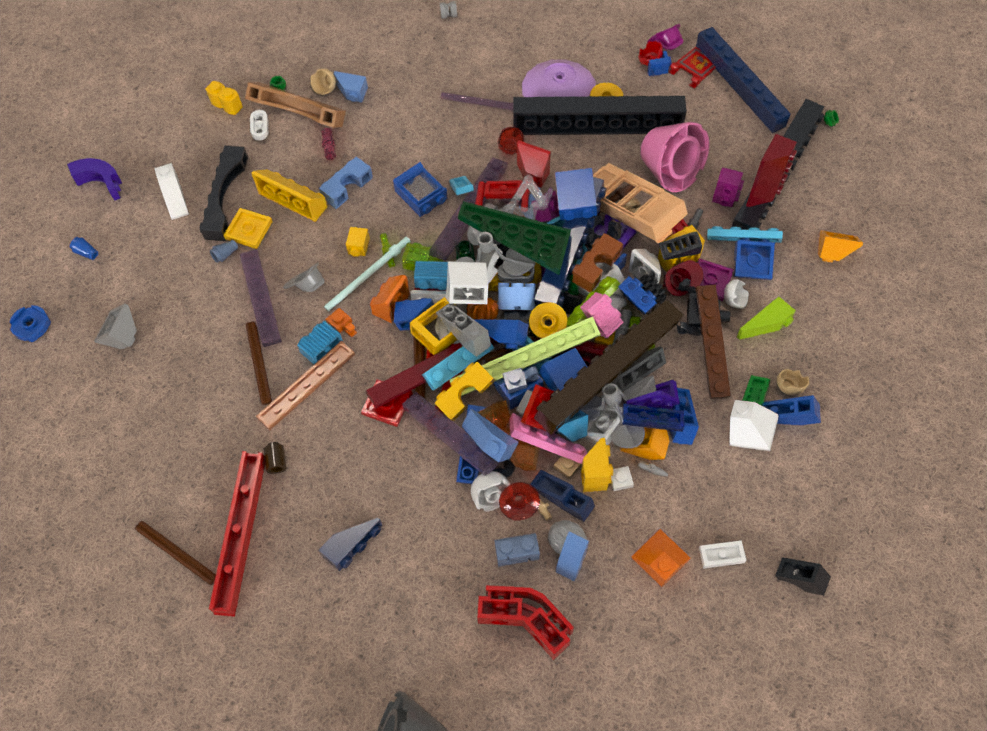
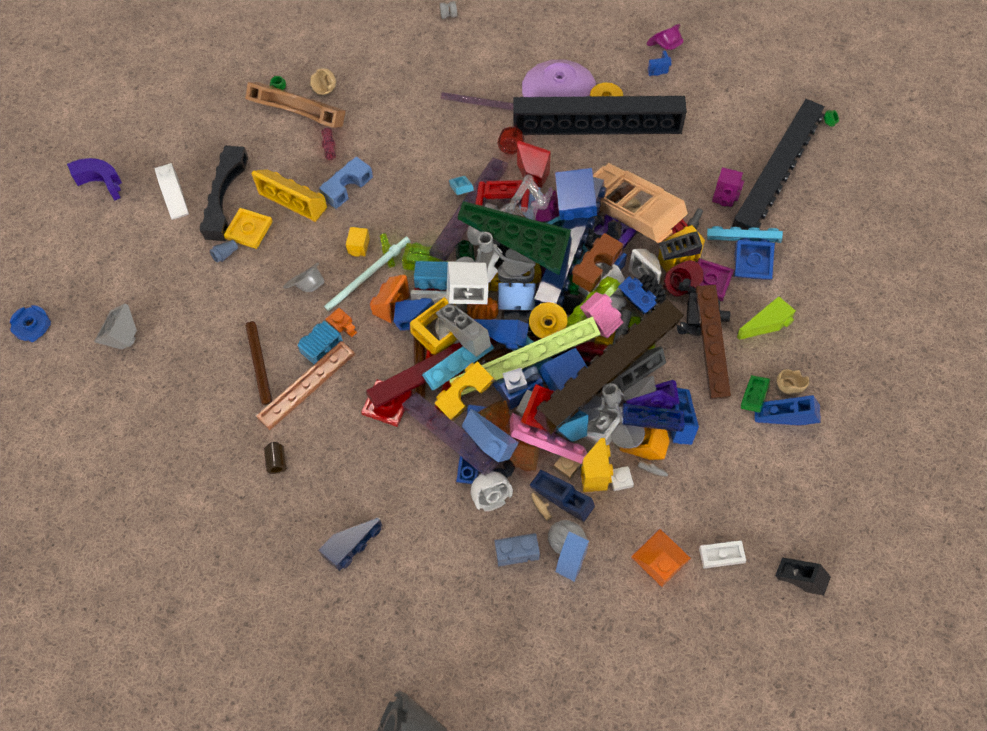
blue cone [70,237,99,260] -> none
reddish brown axle [135,521,216,585] -> none
yellow brick [205,81,243,115] -> none
red tile [209,451,265,617] -> none
clear purple plate [240,249,282,347] -> none
white plate [250,110,268,140] -> none
medium blue slope [334,71,368,102] -> none
blue window [393,162,448,217] -> none
red brick [477,585,574,660] -> none
clear red dish [499,482,540,521] -> none
red hair [638,41,663,66] -> none
bright pink cone [641,122,709,192] -> none
red flag [669,46,716,88] -> none
dark blue brick [696,27,791,133] -> none
white hair [724,279,749,309] -> none
white slope [730,400,779,451] -> none
dark red slope [746,134,797,207] -> none
light orange slope [818,230,863,263] -> none

